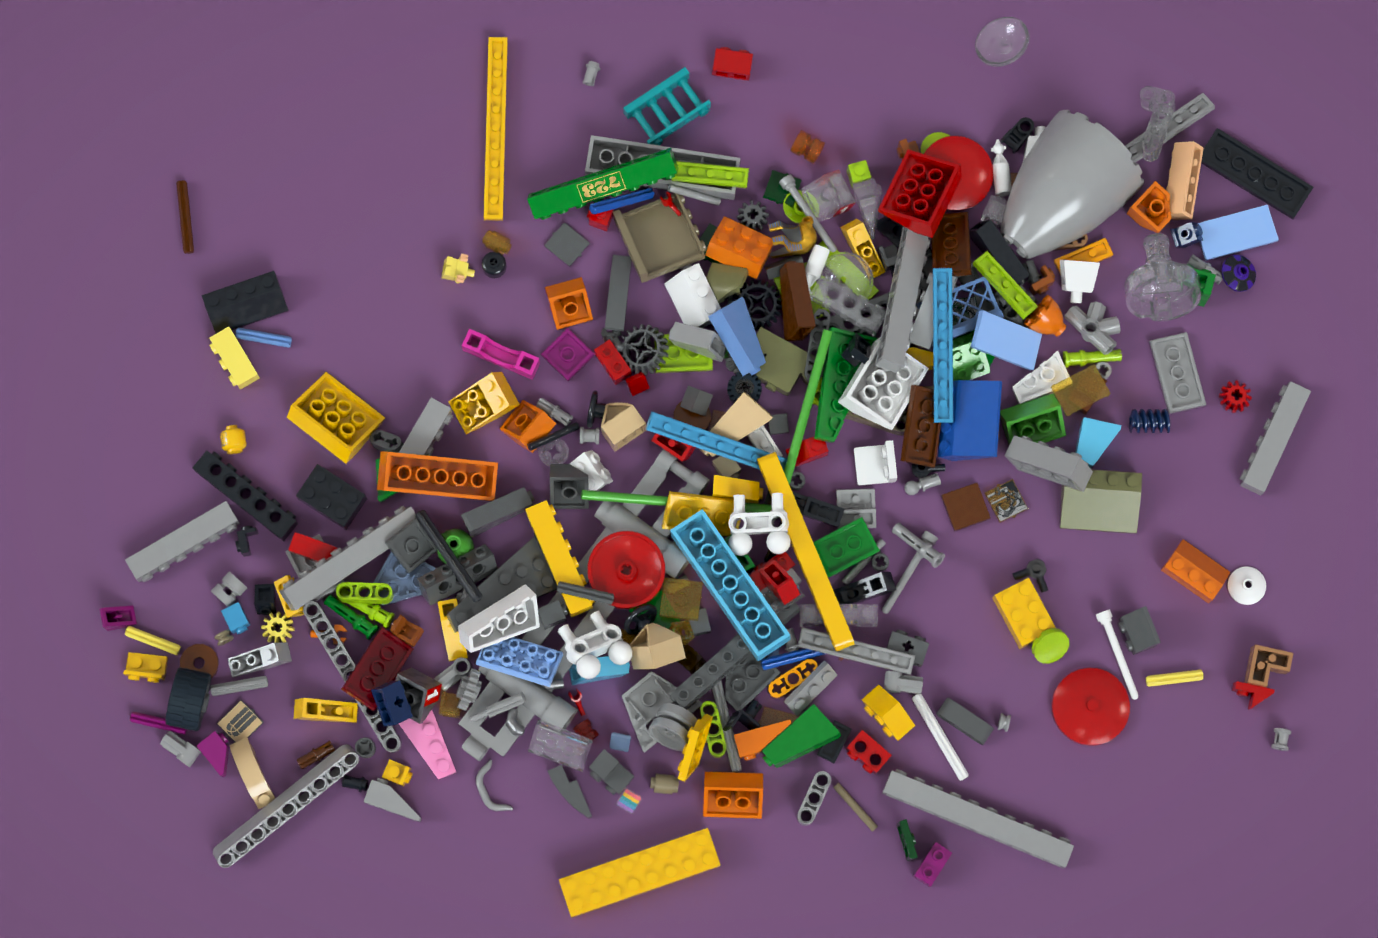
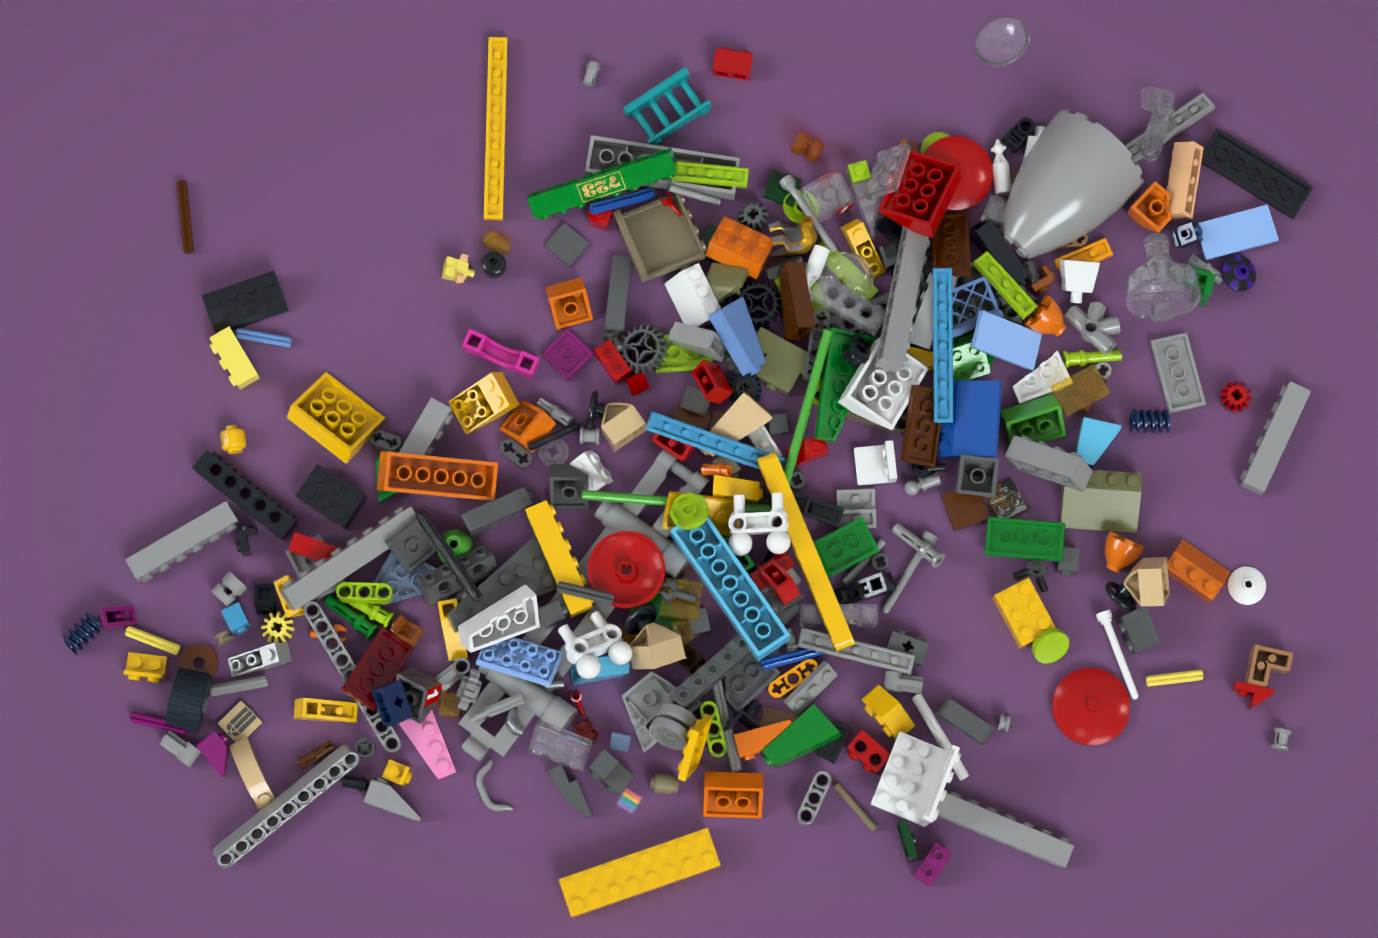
none -> dark blue piece [62,613,104,655]
none -> dark grey beam [500,439,532,469]
none -> dark grey bar [660,581,697,603]
none -> lime tile [670,493,709,530]
none -> red brick [691,360,733,405]
none -> orange pin [701,463,733,477]
none -> clear plate [864,143,911,200]
none -> white bracket [870,732,961,827]
none -> dark grey slope [954,455,999,497]
none -> green tile [985,517,1065,562]
none -> dark grey brick [1056,547,1080,576]
none -> orange piece [1105,531,1144,574]
none -> tan piece [1105,557,1170,611]

